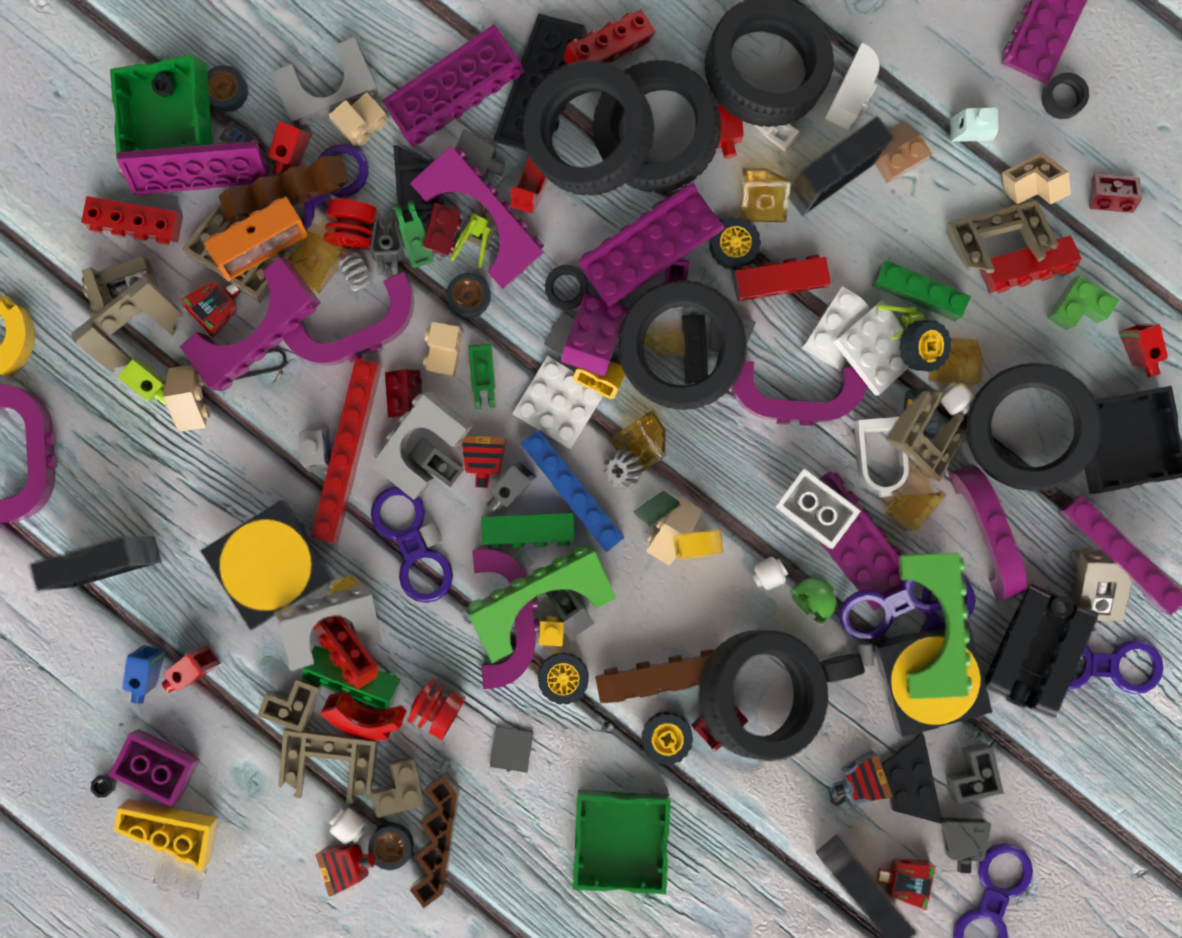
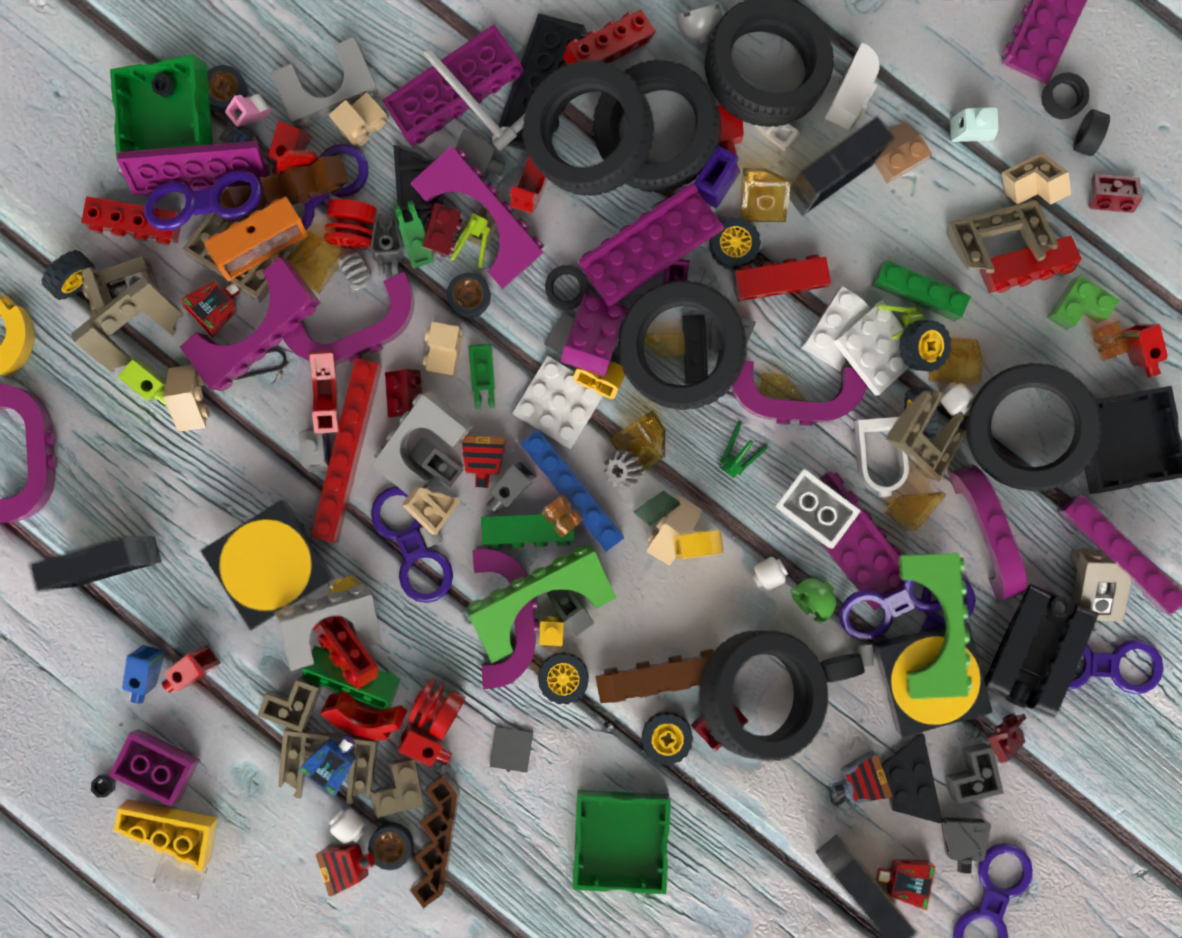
none -> black wheel [41,250,95,300]
none -> dark purple bar [144,170,263,230]
none -> bright pink leg [225,94,271,127]
none -> red animal [277,150,318,173]
none -> torso [299,735,356,796]
none -> red arch [309,350,339,433]
none -> red torso [398,722,452,767]
none -> tan wing [402,487,461,535]
none -> light grey bar [423,48,525,151]
none -> clear orange wheel [541,494,584,538]
none -> light grey cylinder [676,4,722,43]
none -> dark purple hips [694,146,741,209]
none -> green plant [719,420,768,478]
none -> clear yellow slope [760,373,805,401]
none -> dark red bracket [988,713,1026,763]
none -> black tyre [1073,109,1110,156]
none -> clear orange wheel [1090,320,1131,361]

